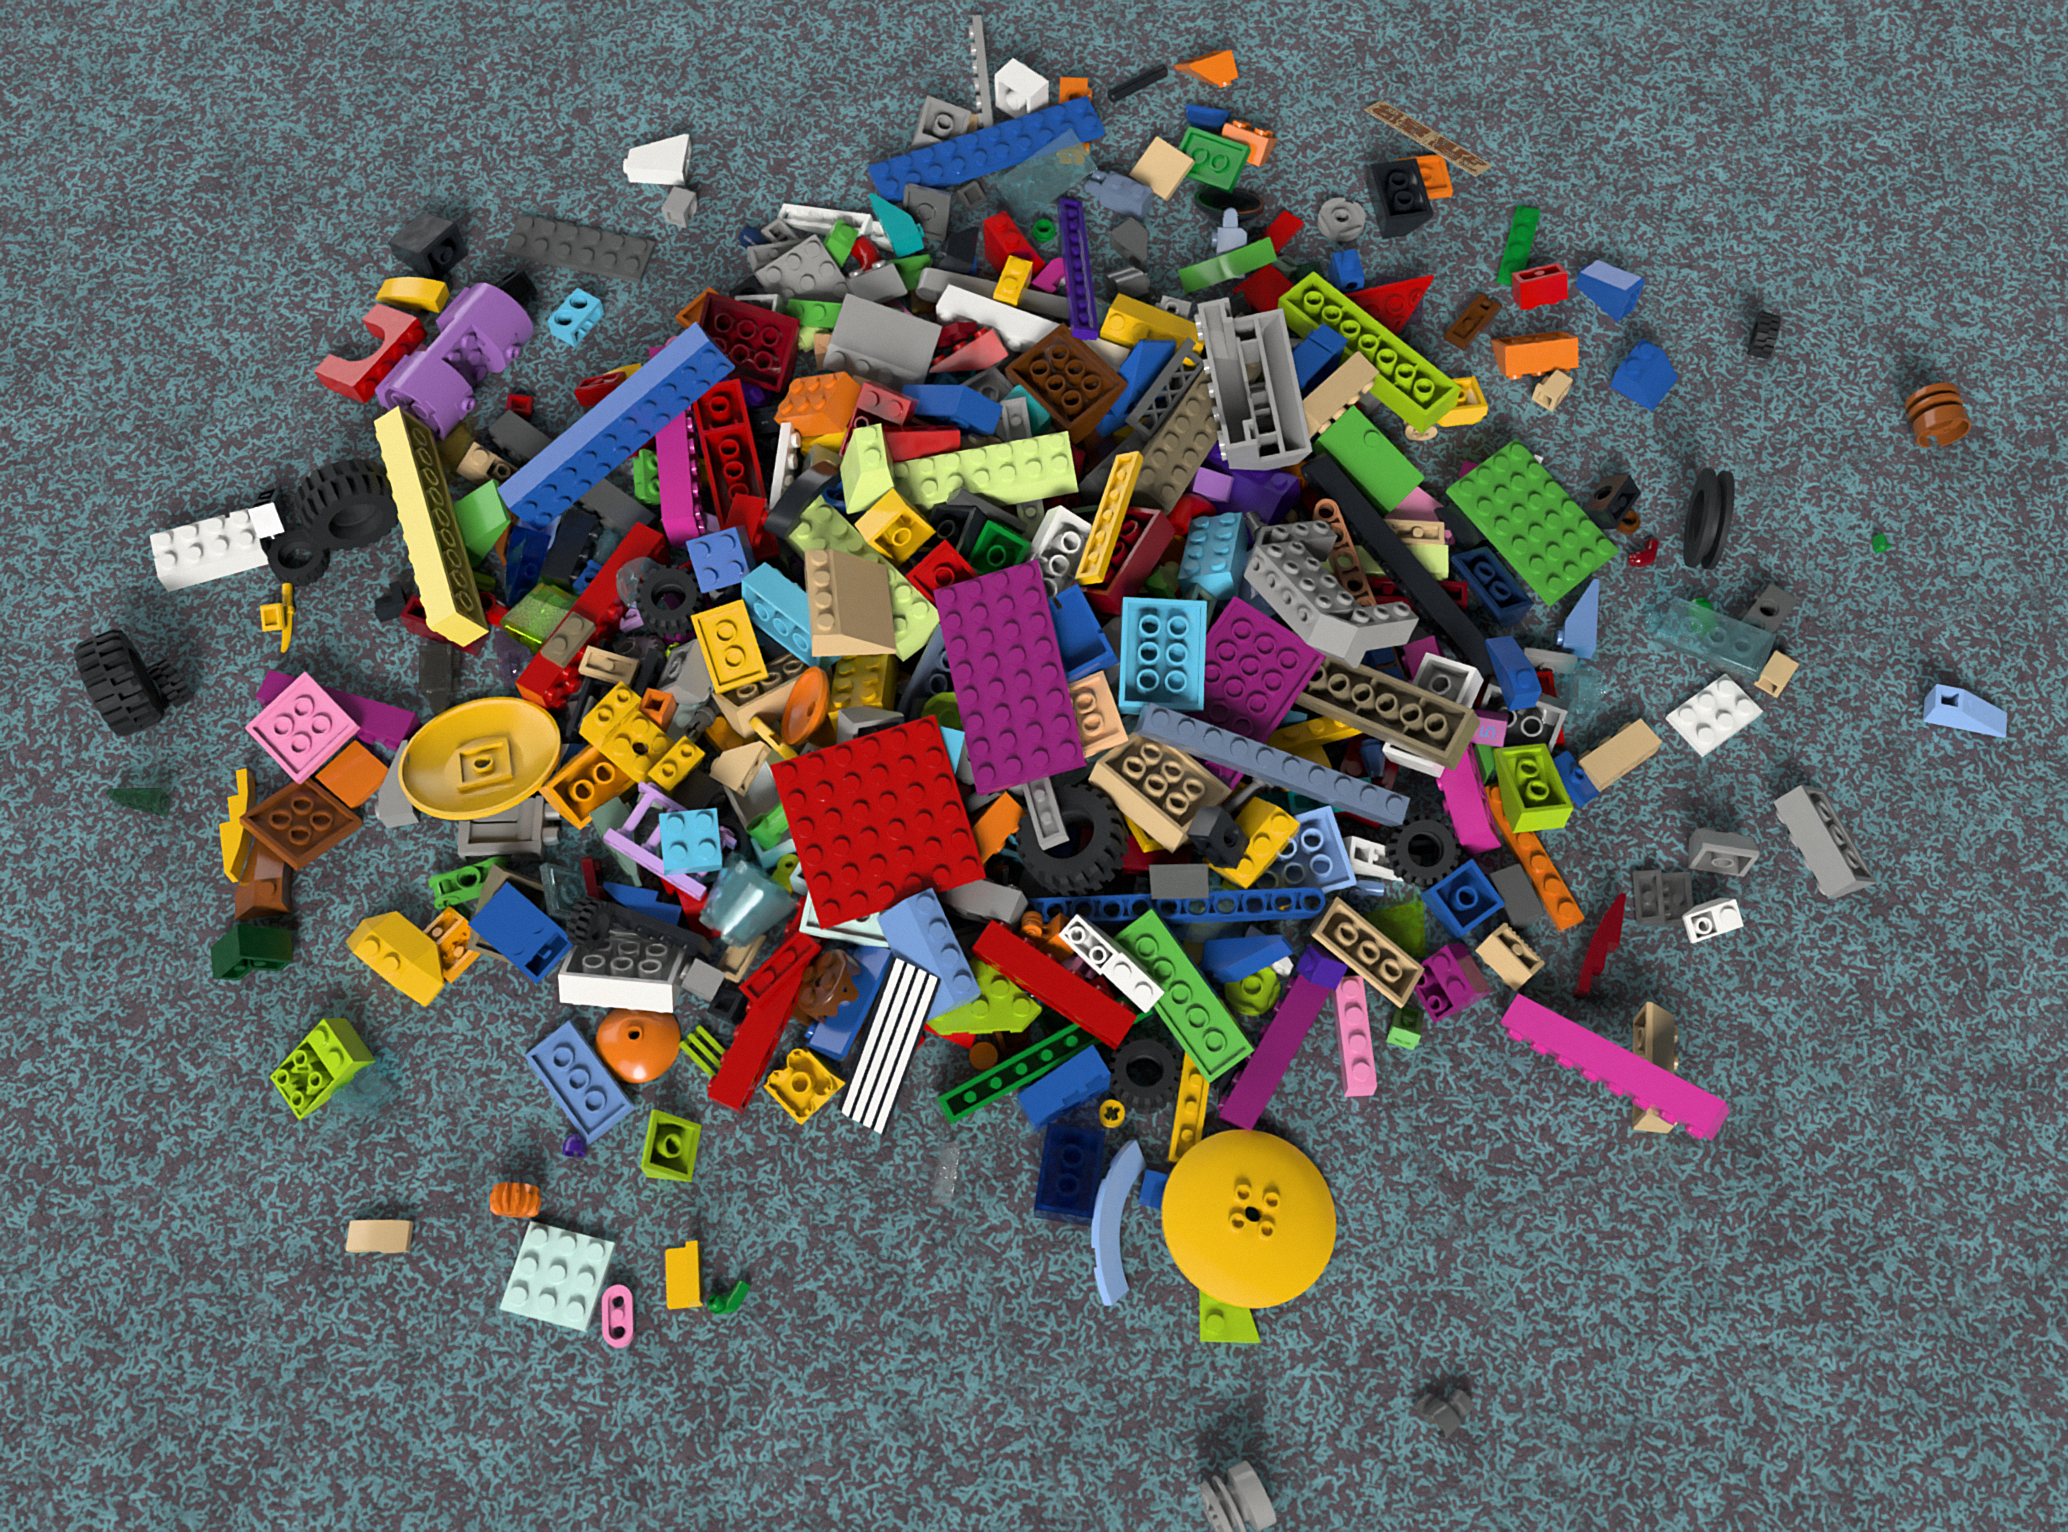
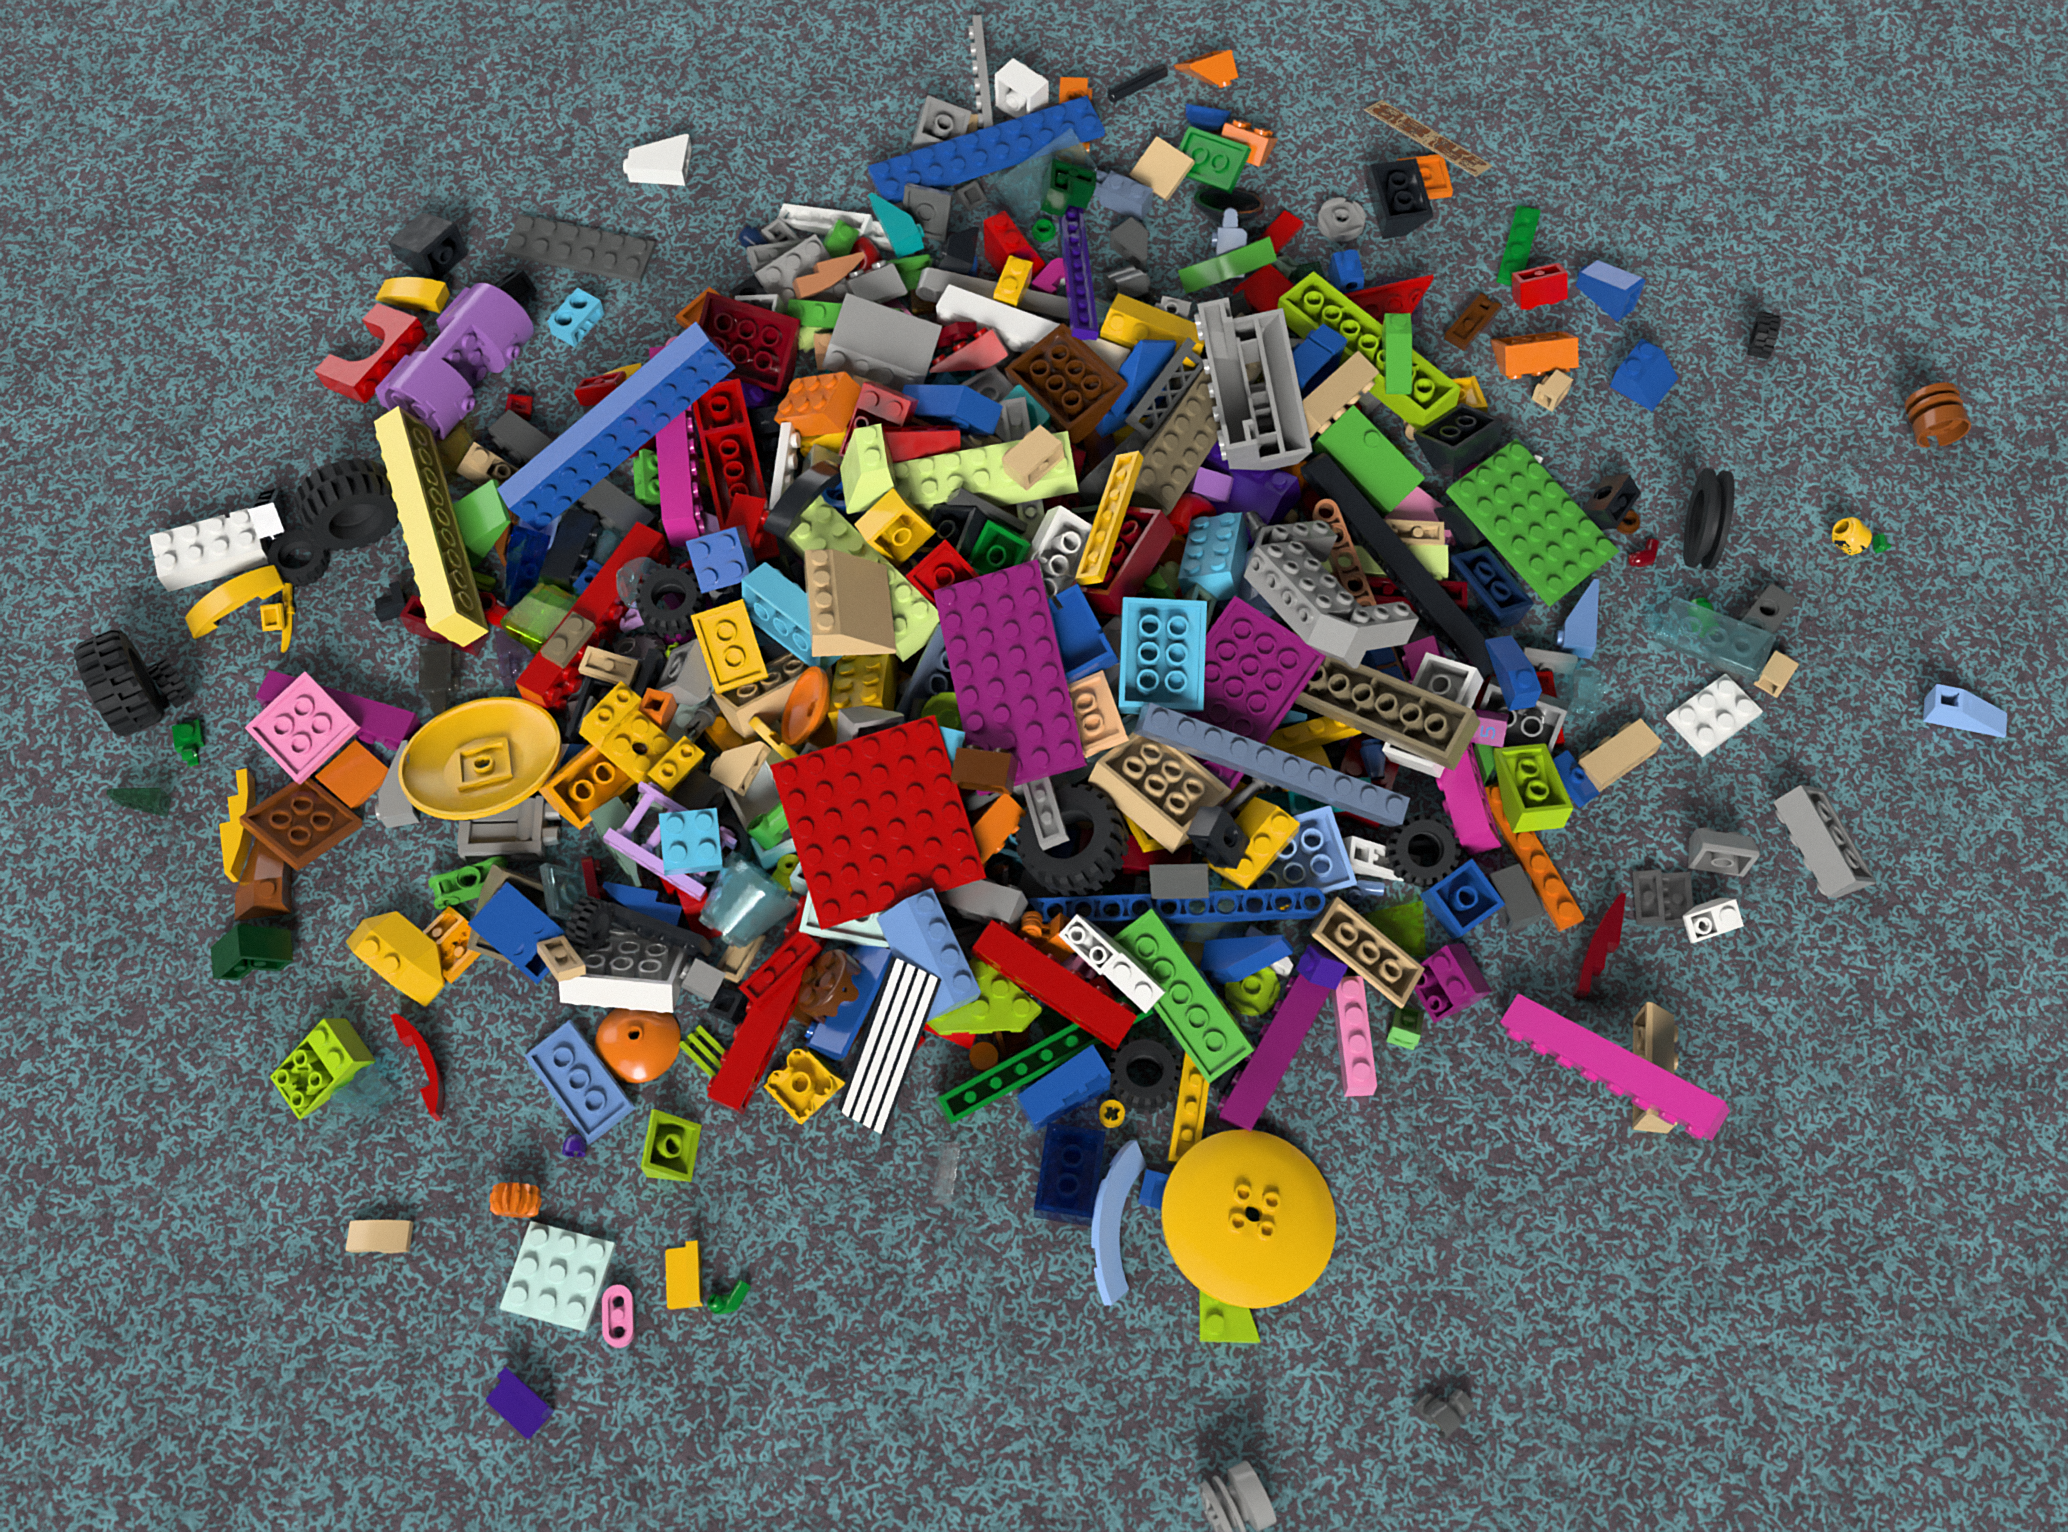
light grey brick [662,186,699,228] -> none
tan brick [1475,923,1545,992] -> none
none -> green plate [172,719,205,767]
none -> yellow slope [185,565,286,639]
none -> red slope [390,1013,445,1122]
none -> dark purple panel [486,1367,554,1439]
none -> tan plate [537,935,586,982]
none -> nougat slope [792,252,865,300]
none -> reddish brown brick [950,745,1019,795]
none -> tan brick [1001,425,1065,491]
none -> dark green brick [1040,158,1097,217]
none -> bright green slope [1382,313,1412,394]
none -> black slope [1413,403,1502,477]
none -> yellow head [1831,517,1872,555]

